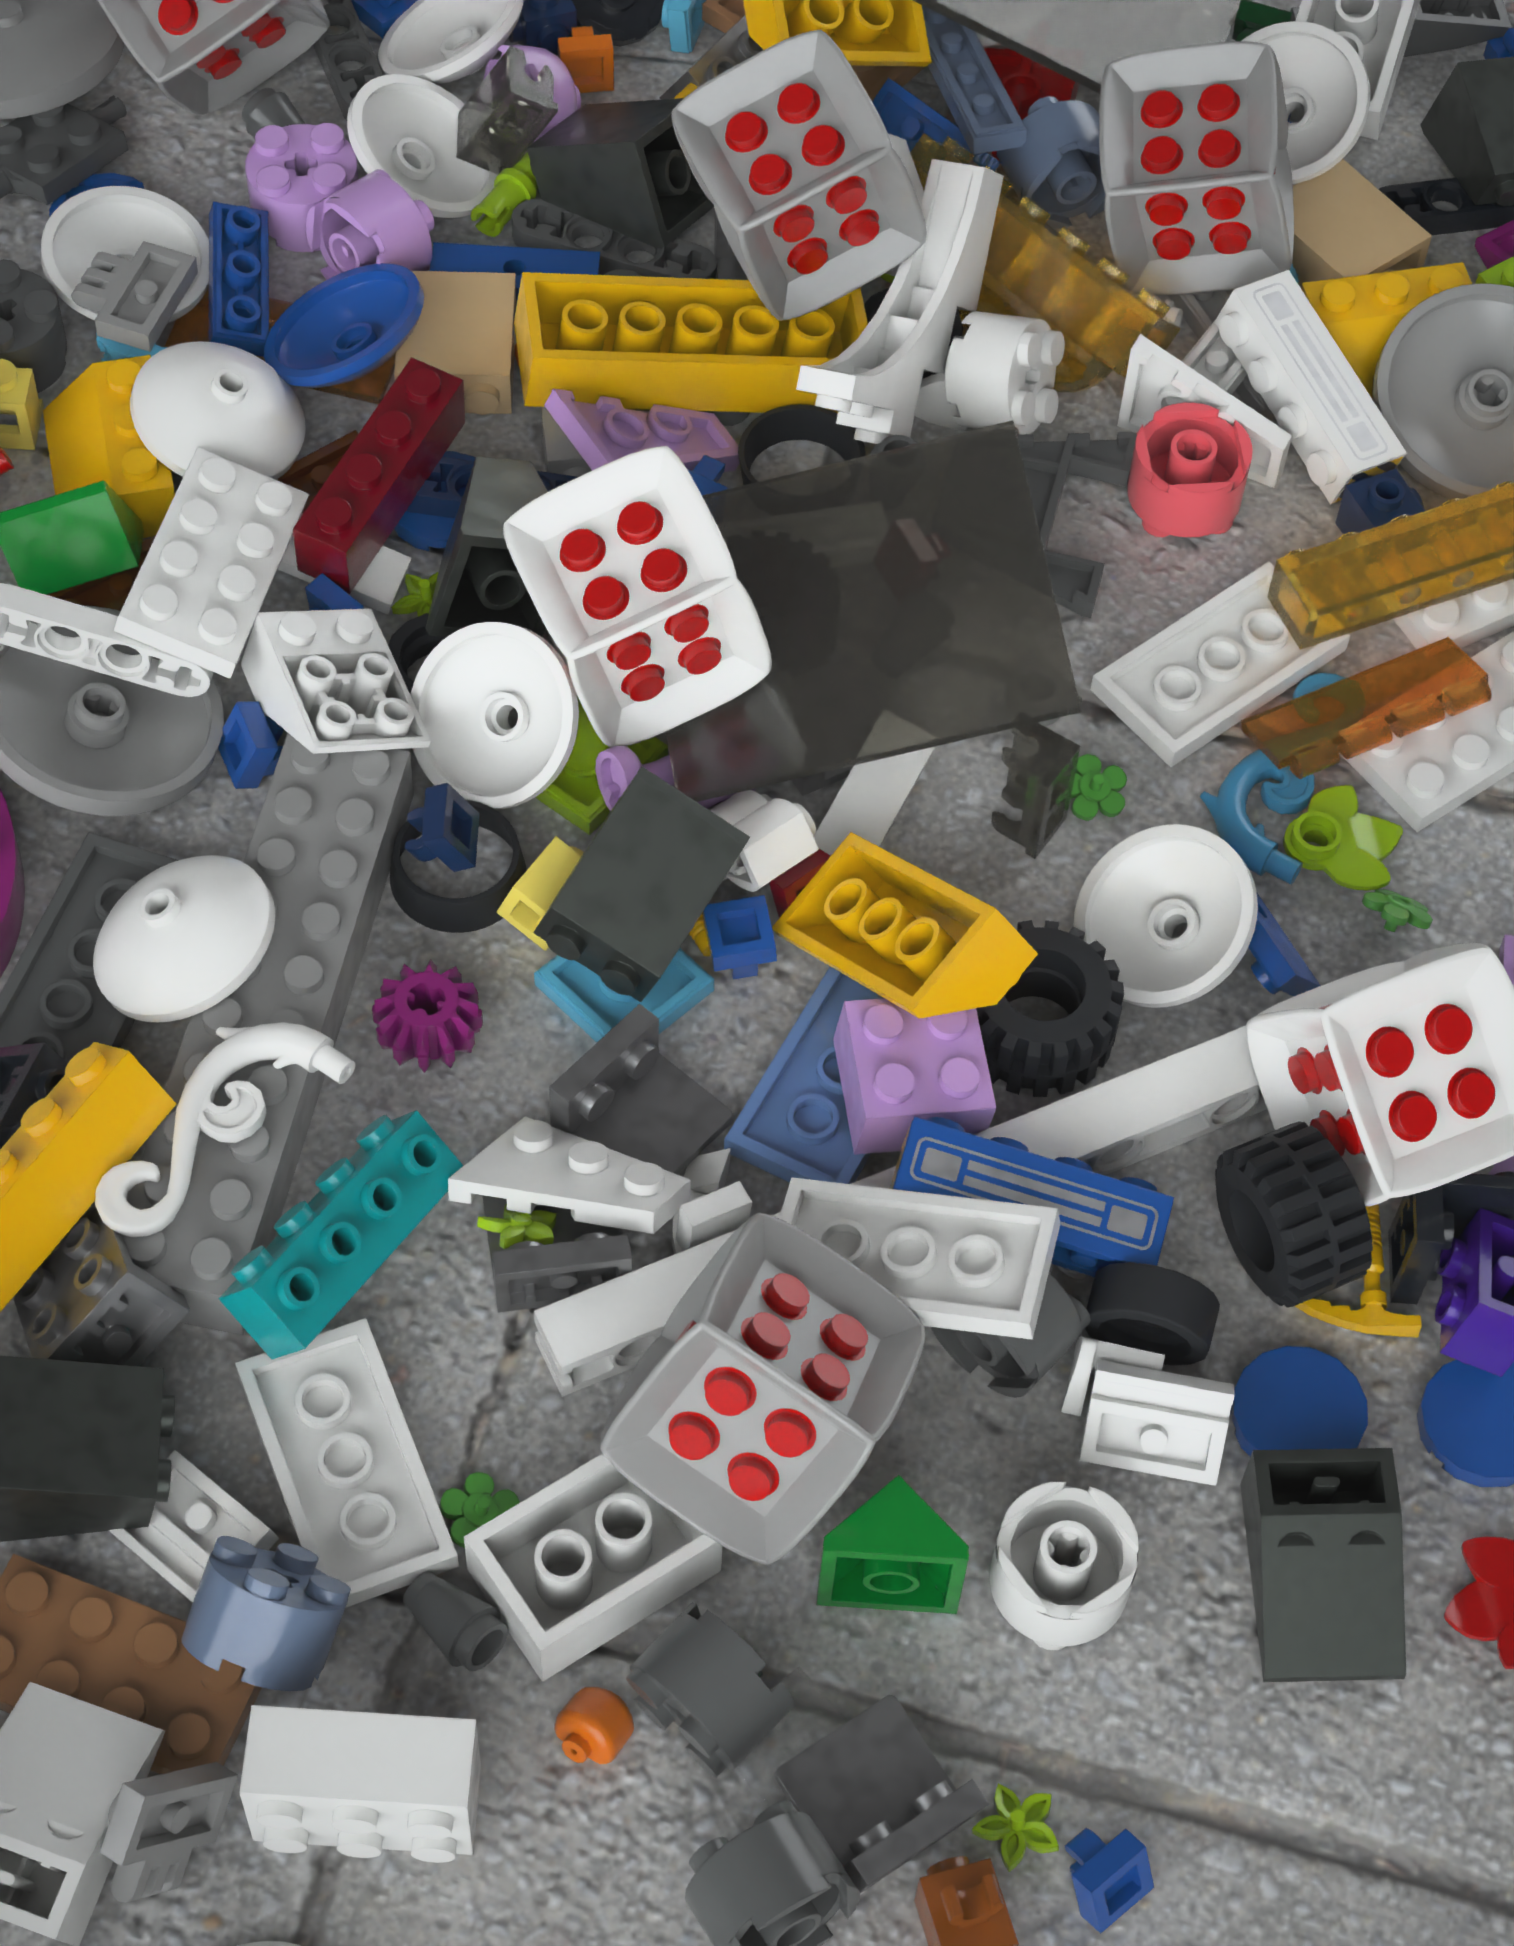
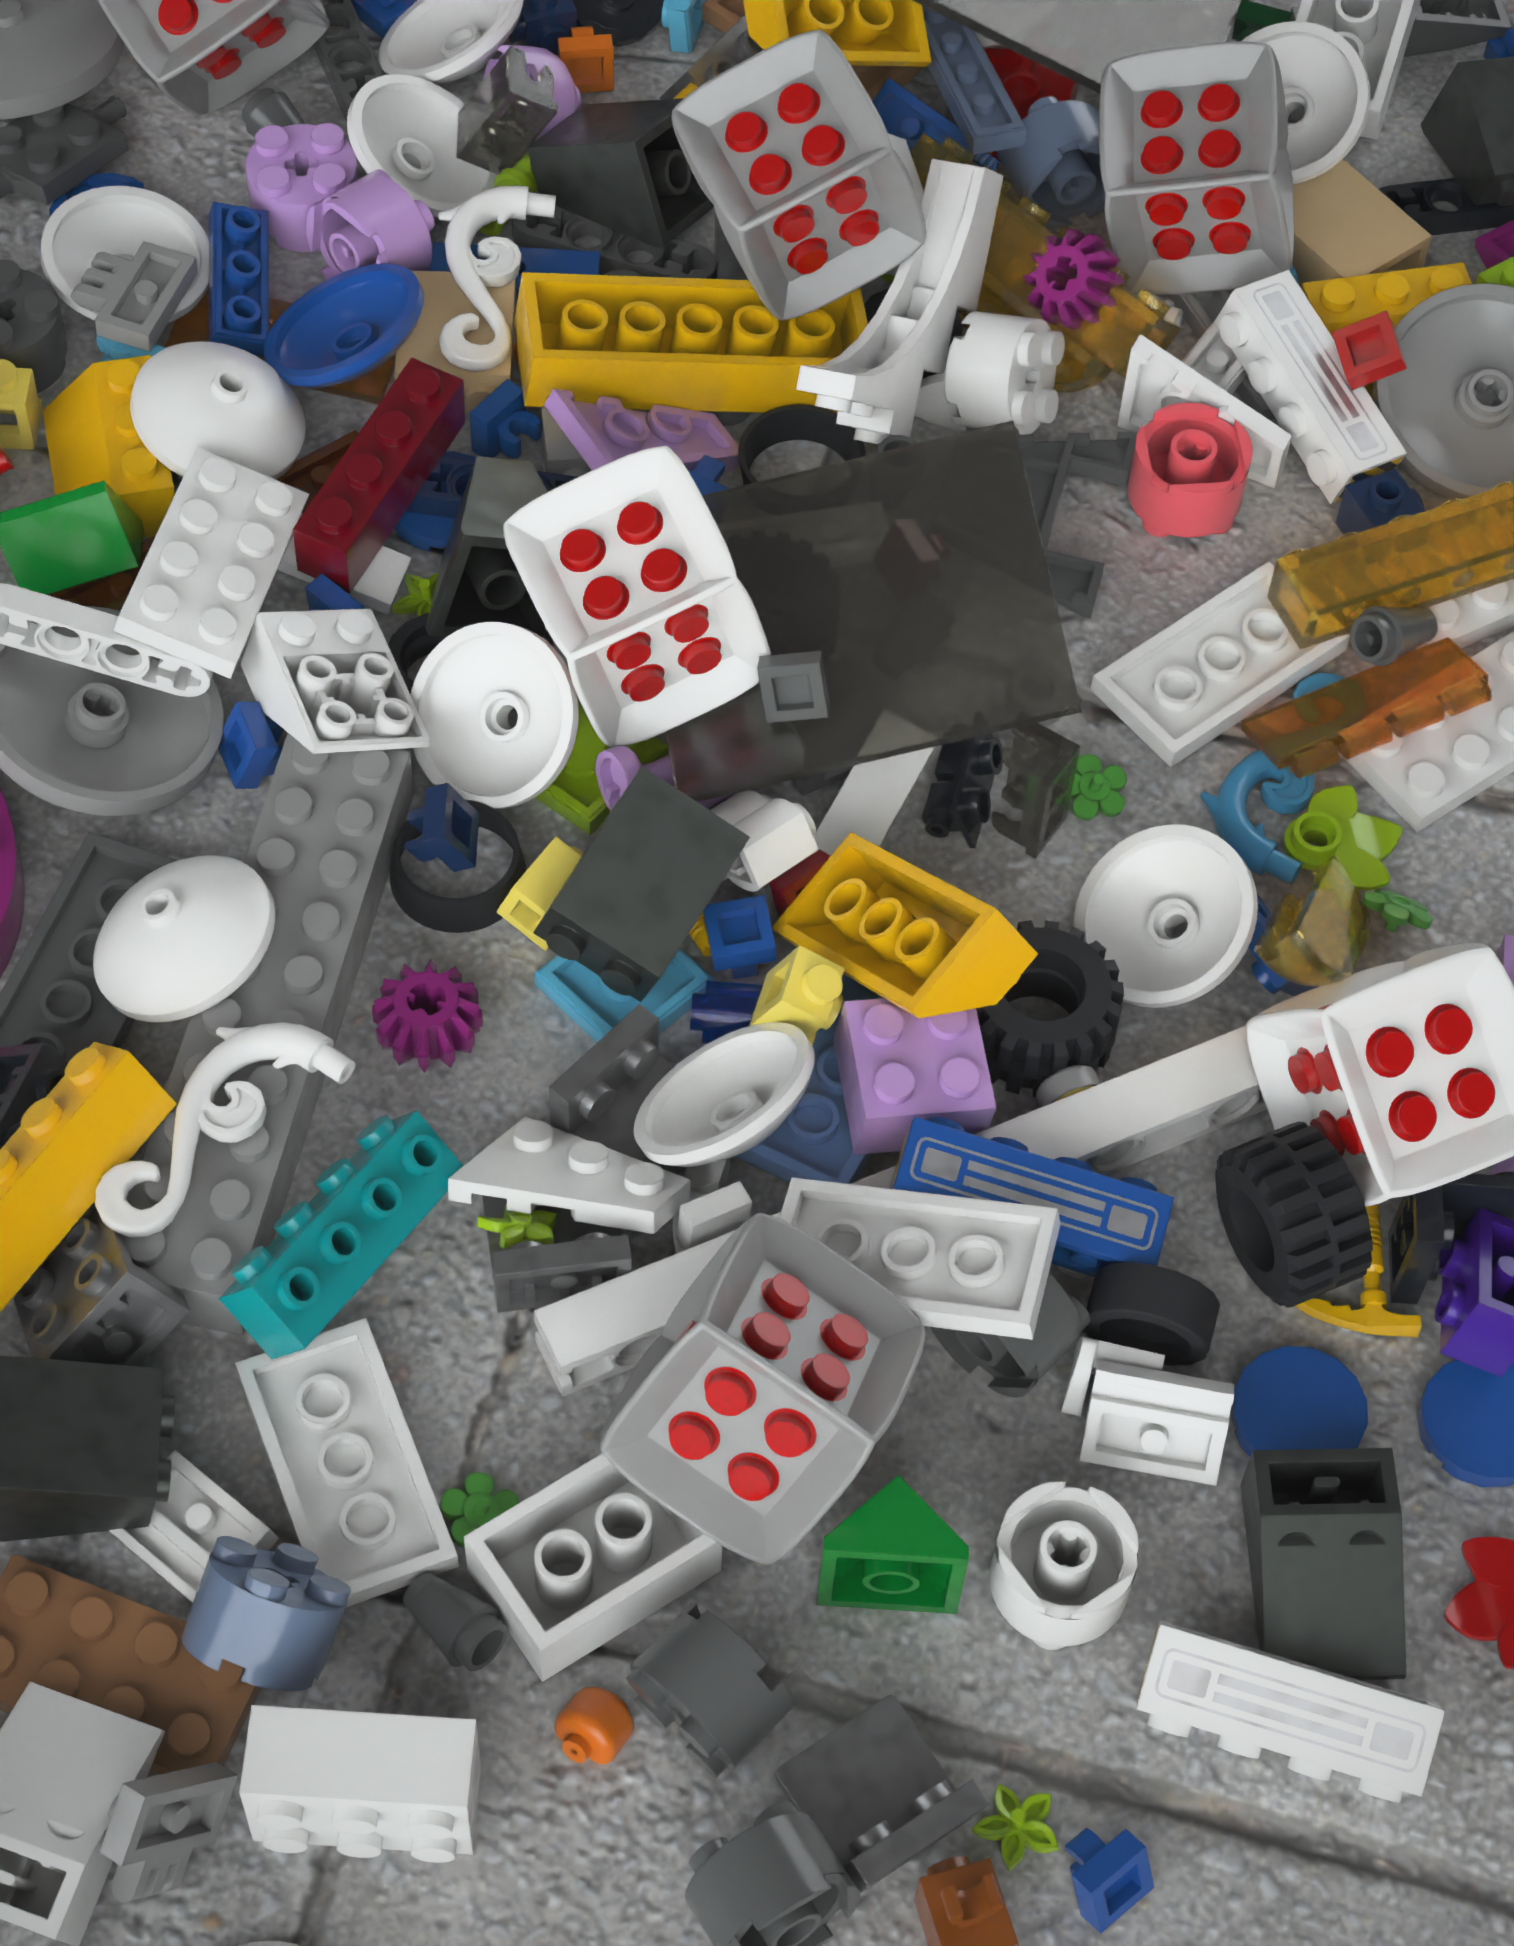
none -> white plant [437,186,556,372]
none -> blue tile [469,379,541,459]
none -> white dish [633,1022,815,1167]
none -> clear blue brick [690,980,763,1045]
none -> light yellow brick [749,945,845,1045]
none -> dark grey tile [757,651,830,723]
none -> black hinge [922,714,1003,848]
none -> magenta gear [1023,229,1125,330]
none -> light grey tile [1036,1065,1101,1107]
none -> white brick [1136,1620,1445,1803]
none -> clear yellow brick [1254,855,1372,986]
none -> red tile [1332,310,1407,390]
none -> dark grey cone [1350,606,1438,666]

